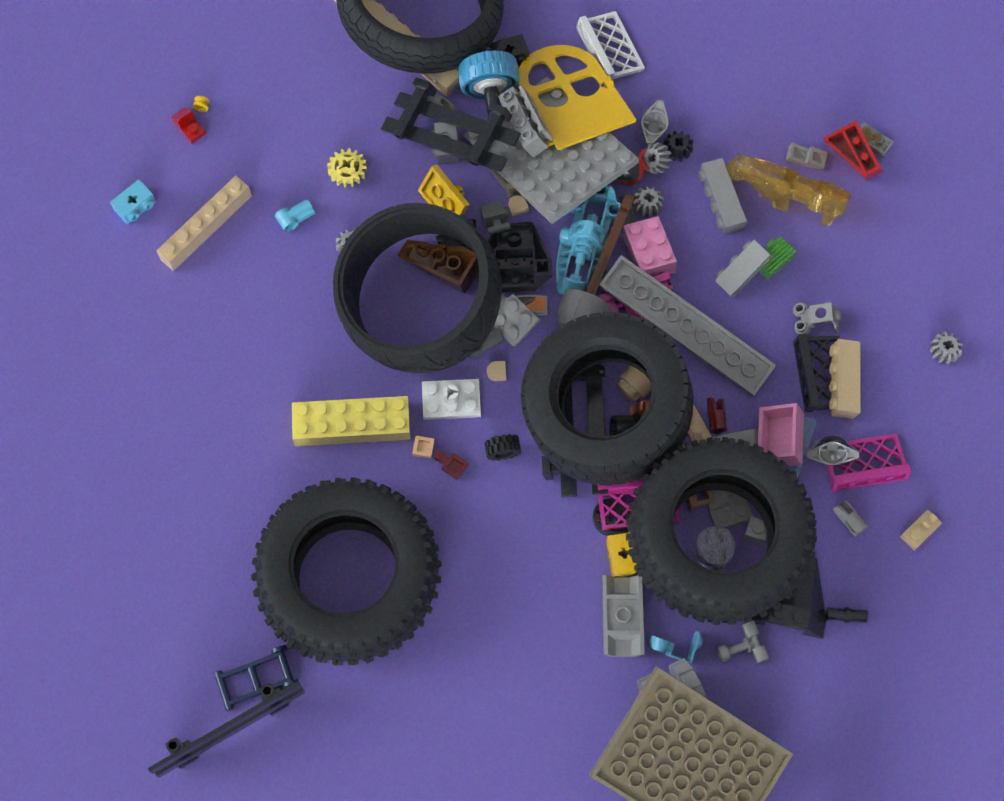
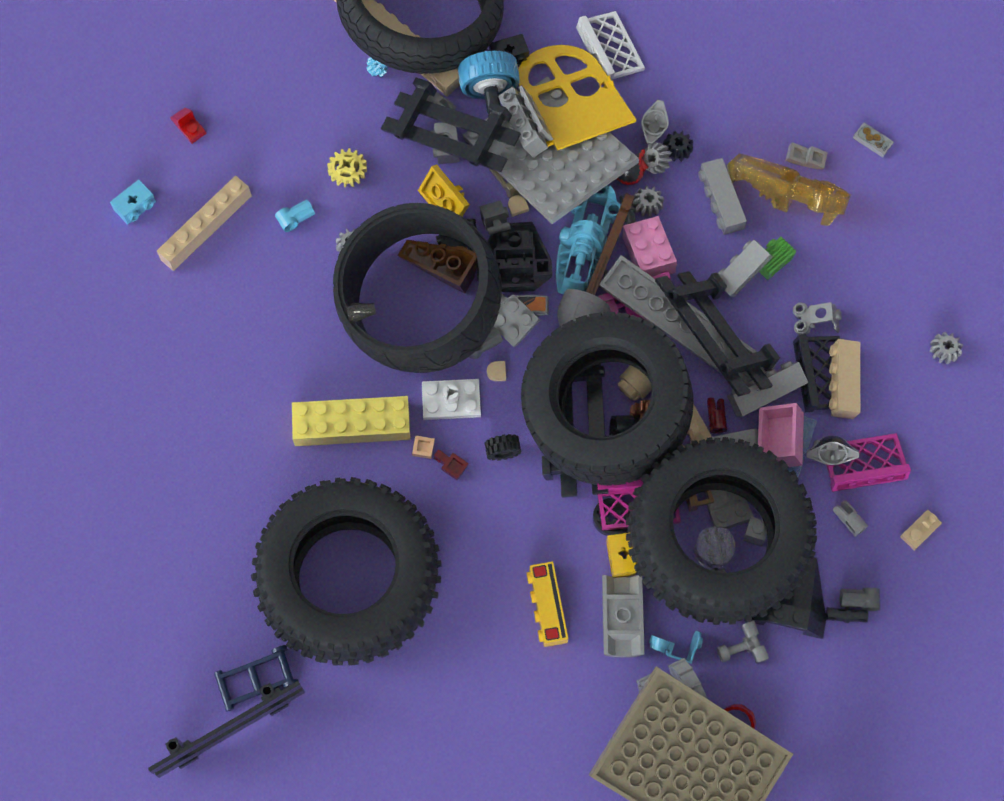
yellow bush [193,96,210,112] -> none
red wedge [823,121,883,181] -> none
none -> clear smoke cone [347,303,376,322]
none -> medium azure gear [366,57,388,77]
none -> yellow brick [526,561,568,647]
none -> black fence [655,271,780,397]
none -> red helmet [724,704,756,729]
none -> light grey brick [727,361,808,417]
none -> dark grey piece [839,588,880,611]

